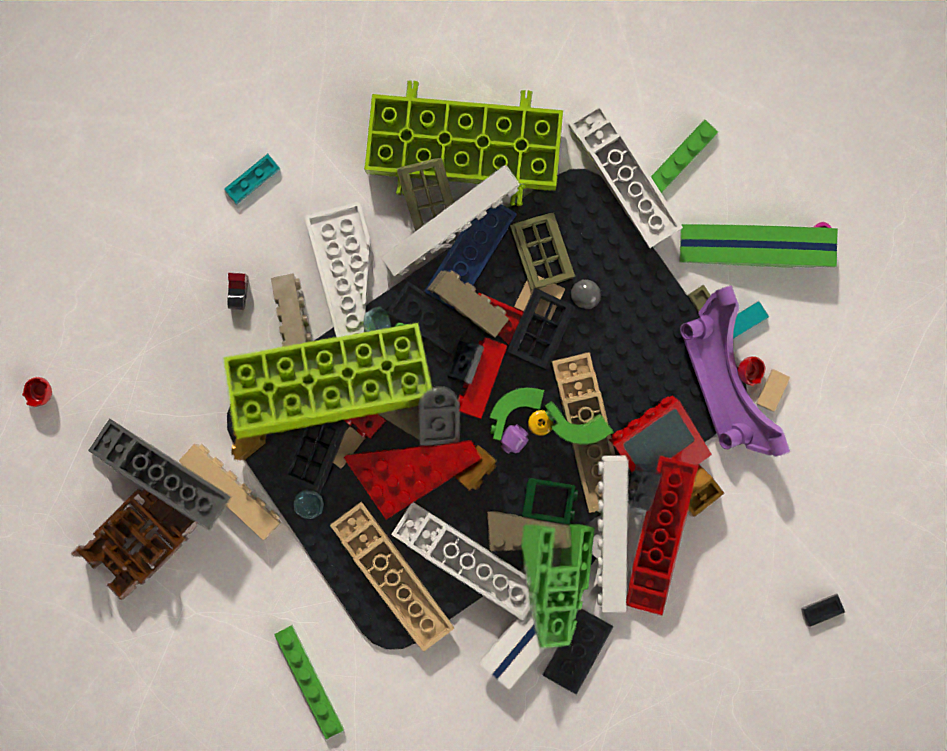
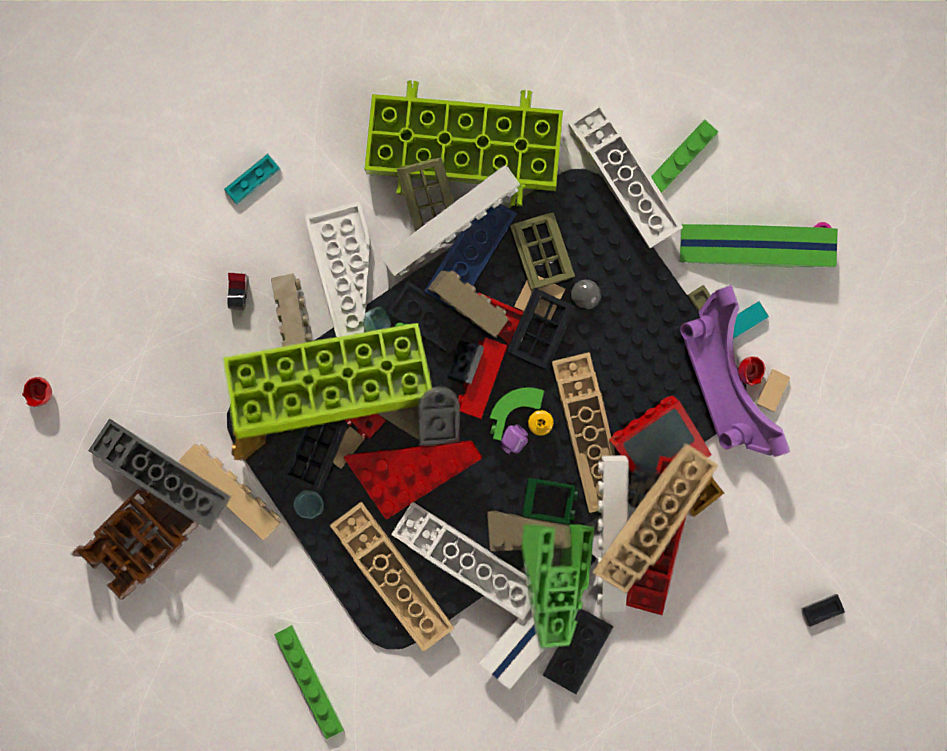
pearl gold slope [455,445,496,490] -> none
bright green arch [545,401,613,444] -> none
none -> tan slope [593,444,718,593]

